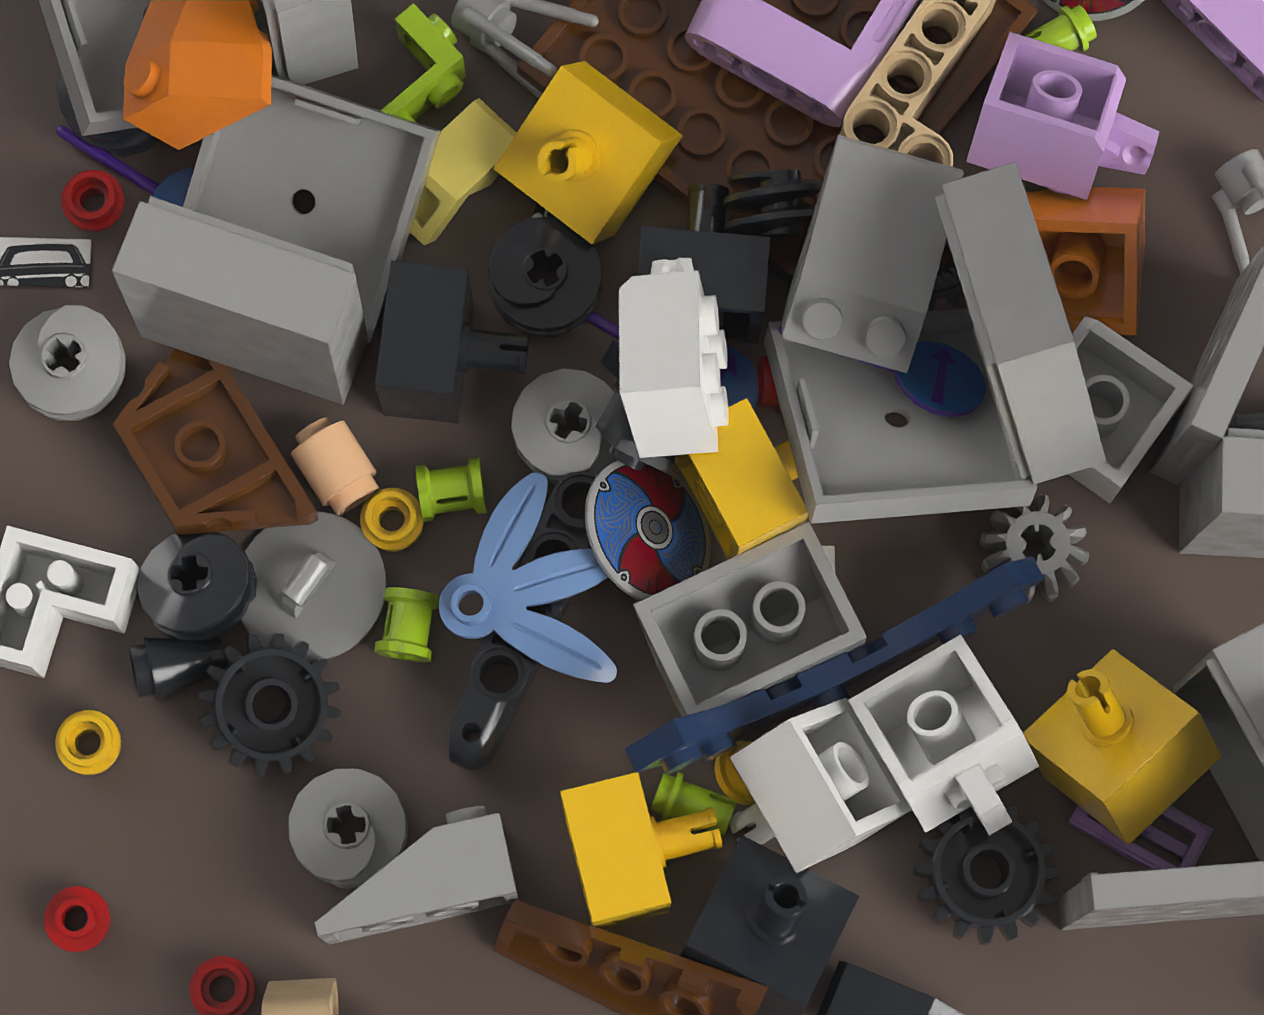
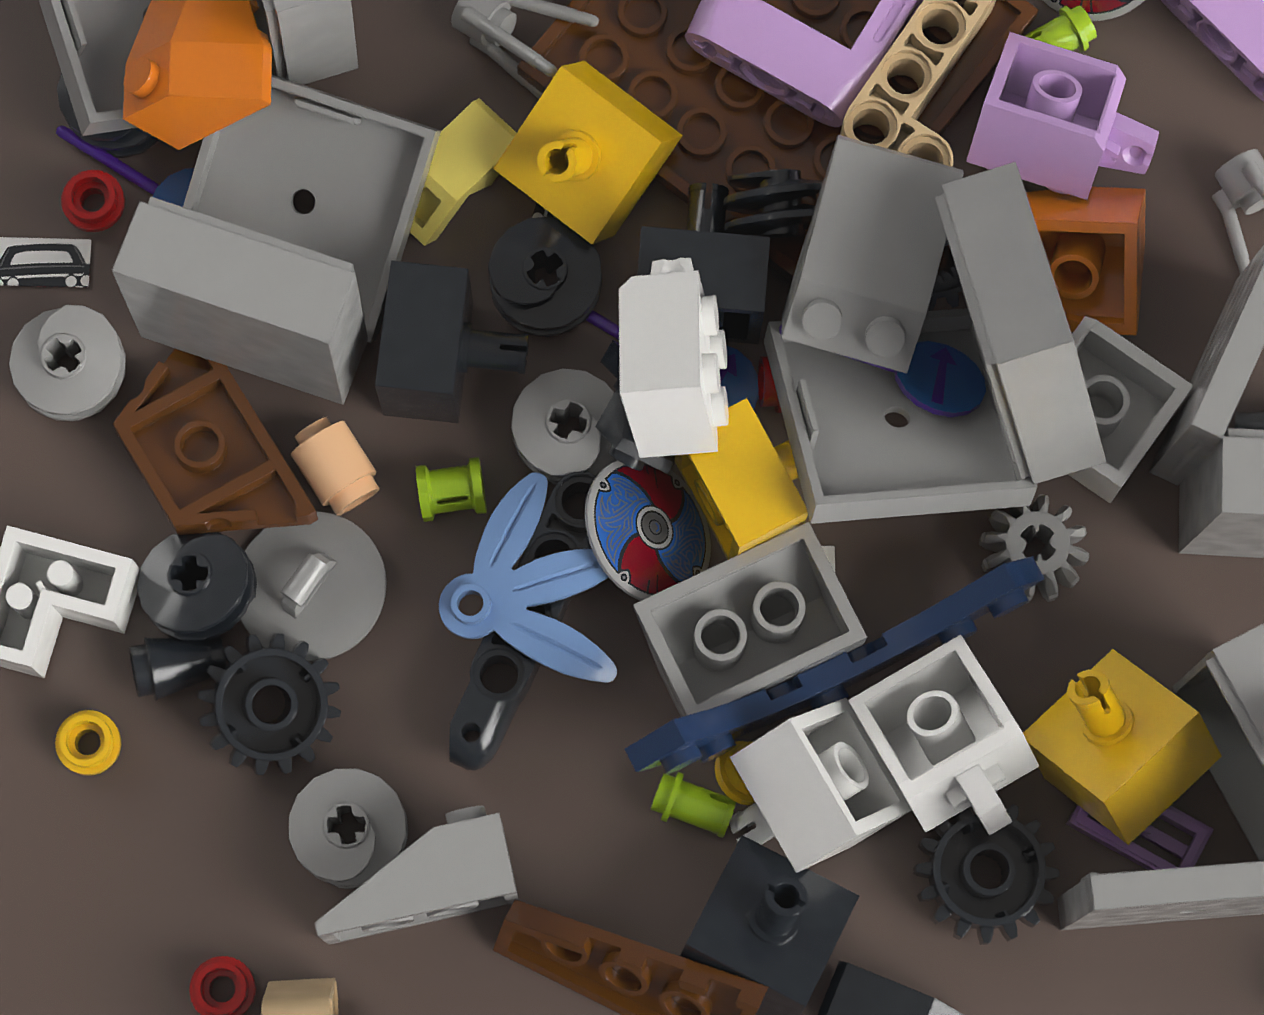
red plate [44,886,111,953] -> none
yellow plate [360,488,424,552] -> none
lime bush [374,587,440,663] -> none
lime bracket [381,3,466,122] -> none
yellow brick [560,772,723,929] -> none

